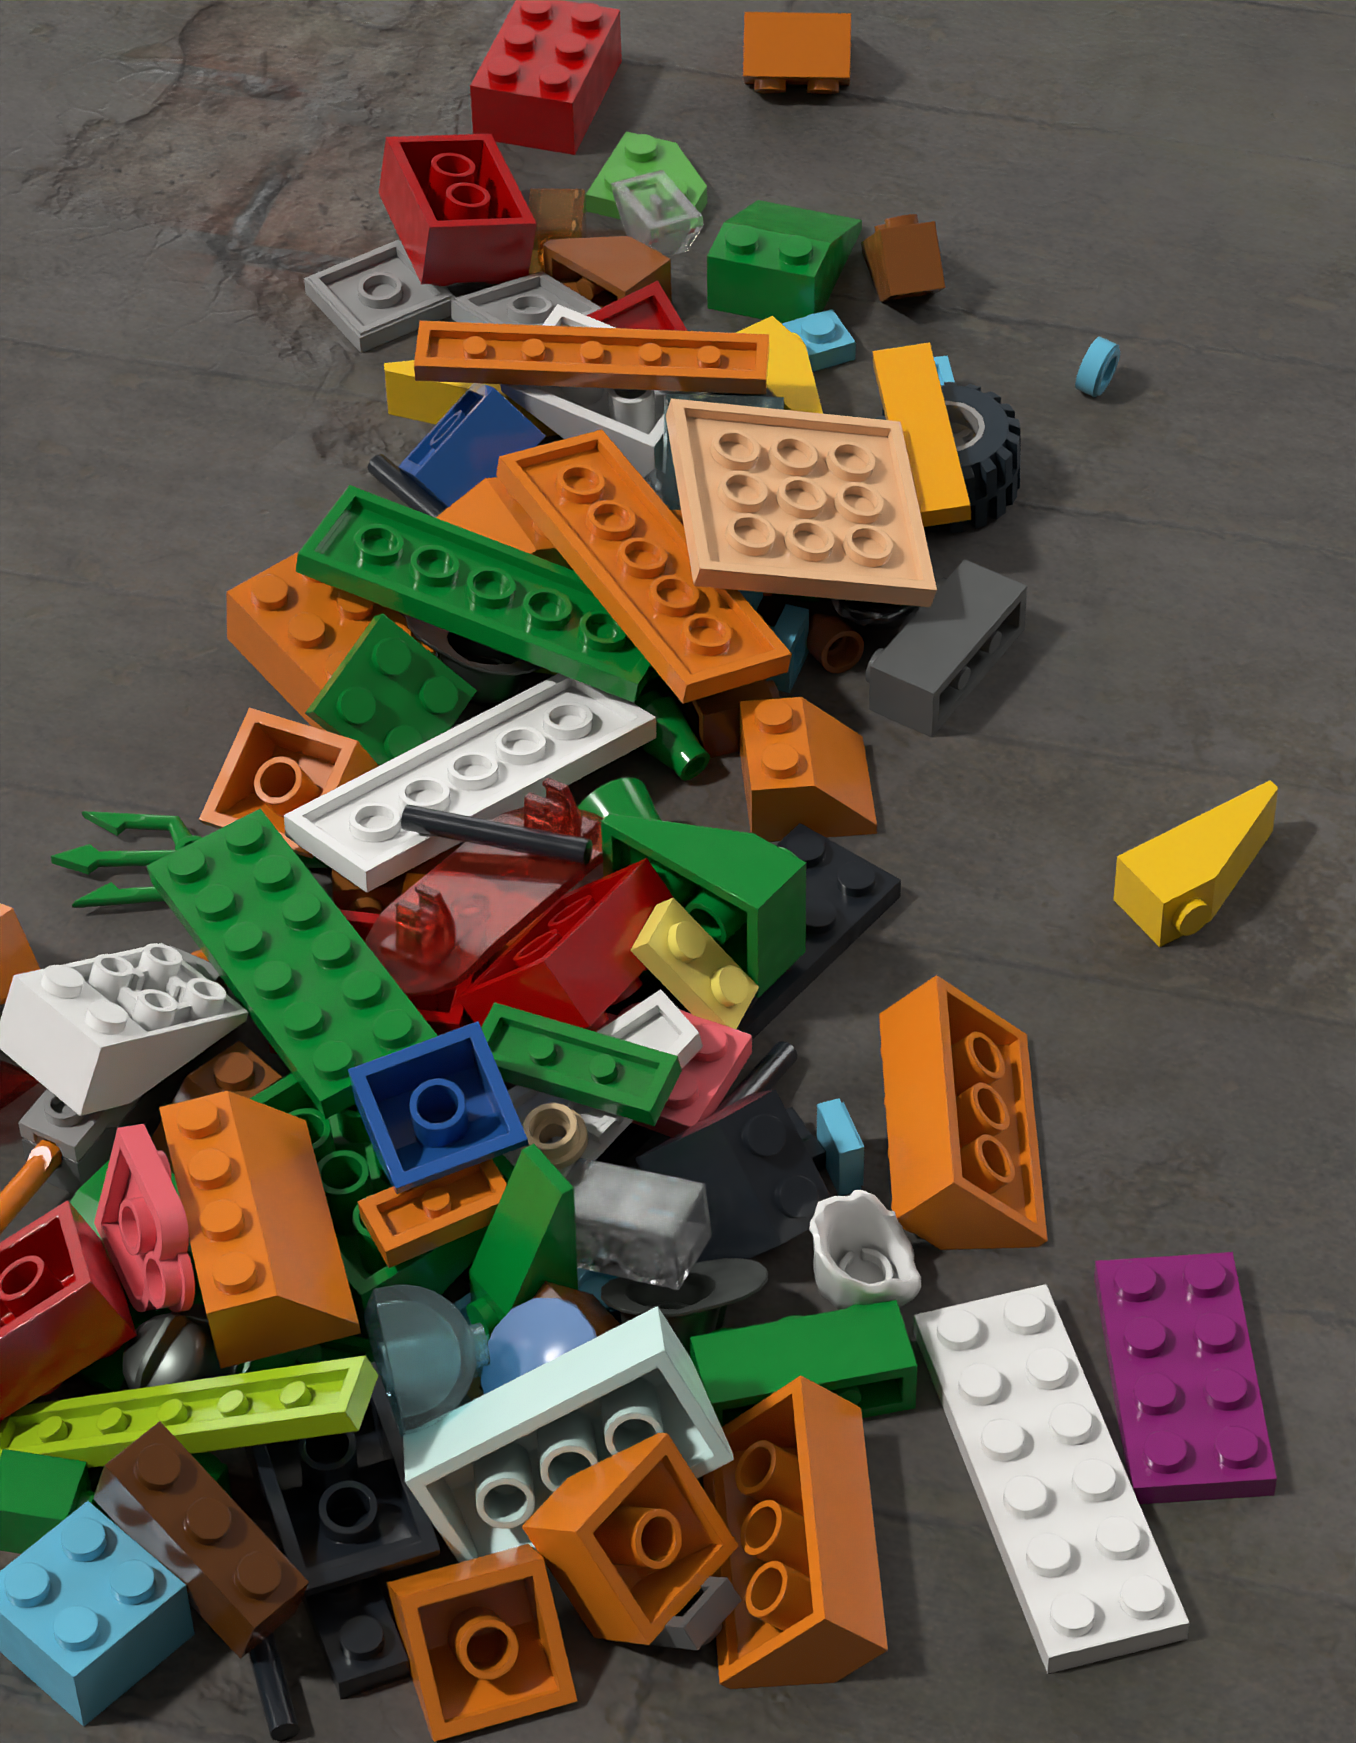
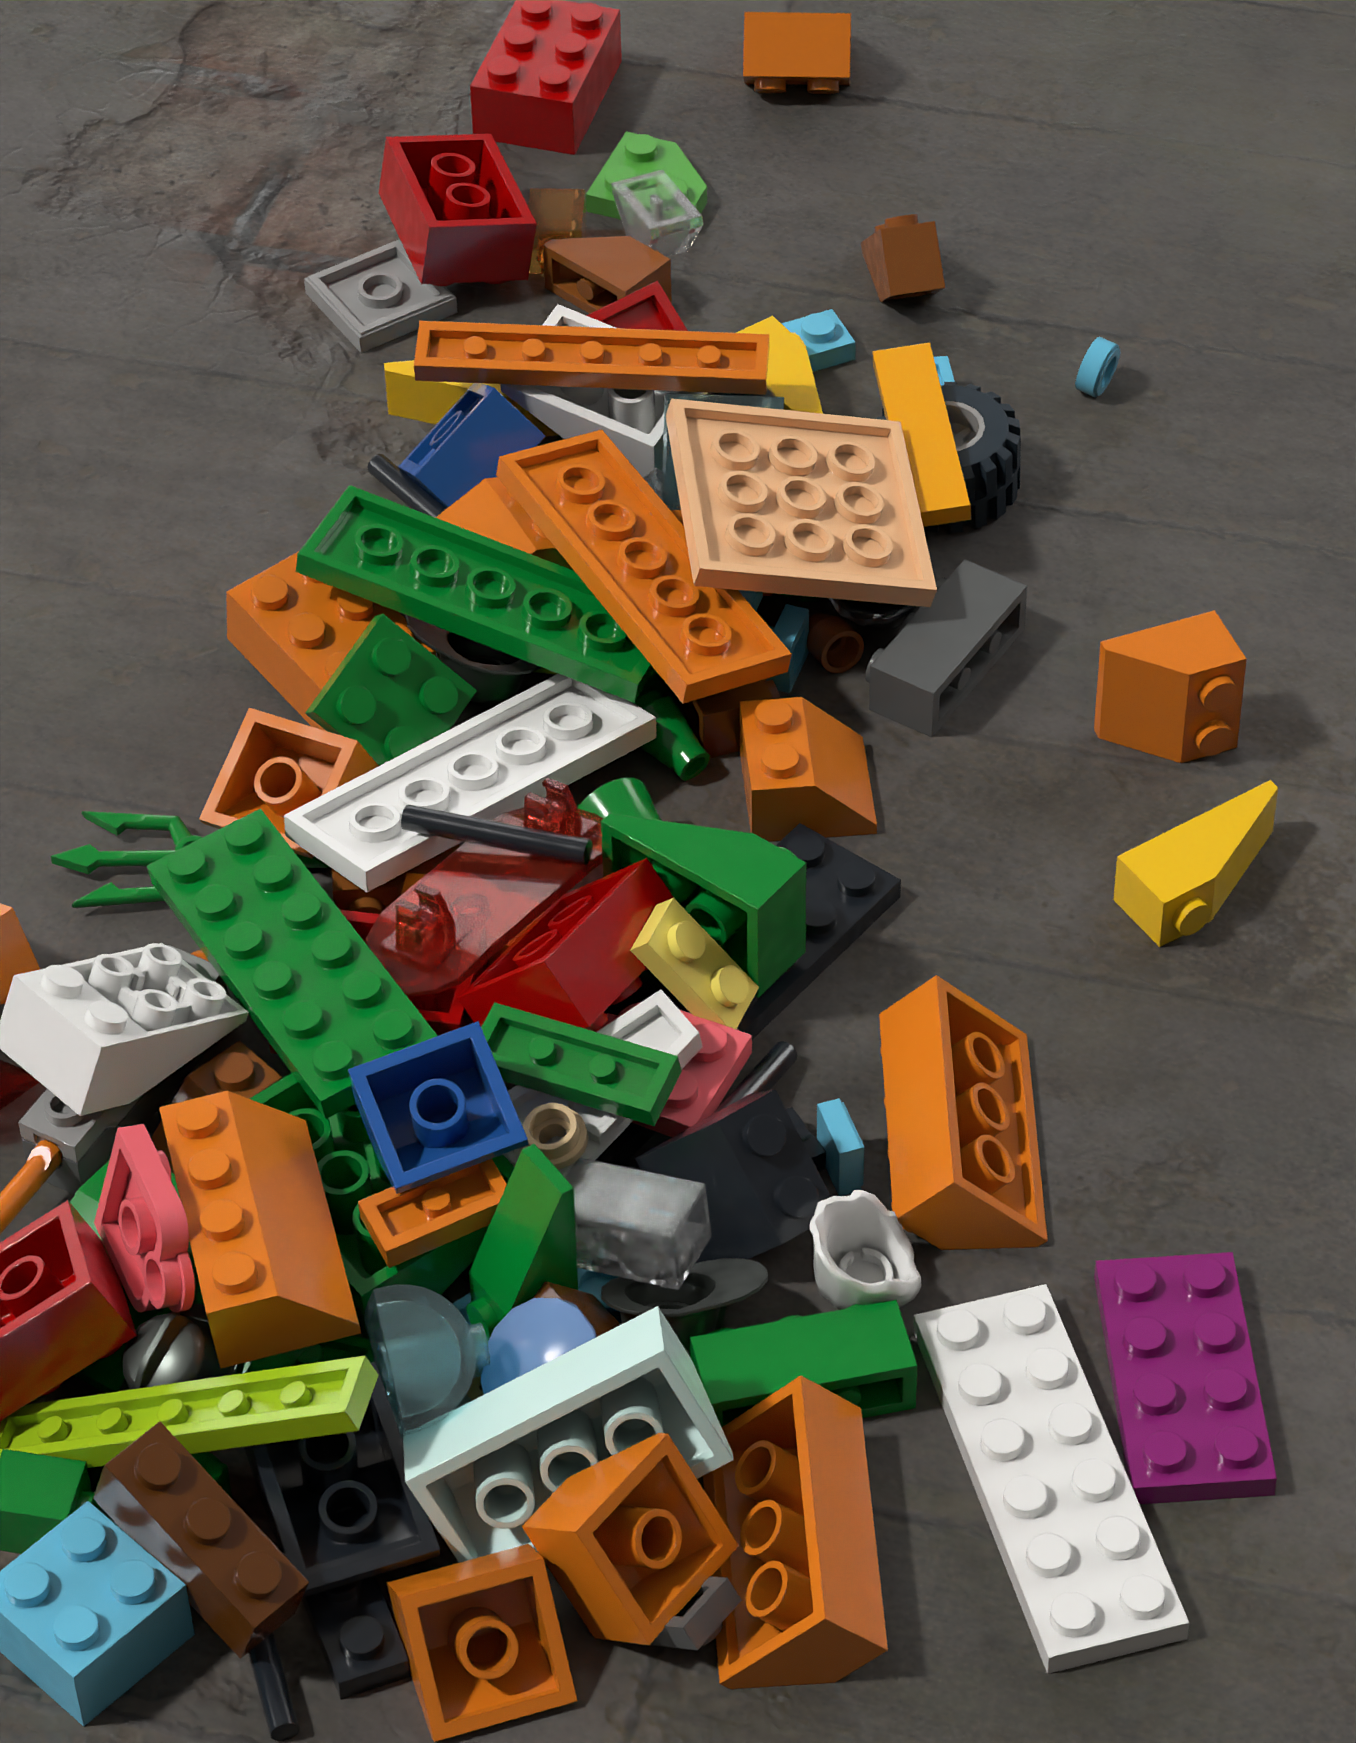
light grey tile [451,271,601,325] -> none
green slope [707,200,862,323] -> none
none -> orange slope [1094,610,1247,763]

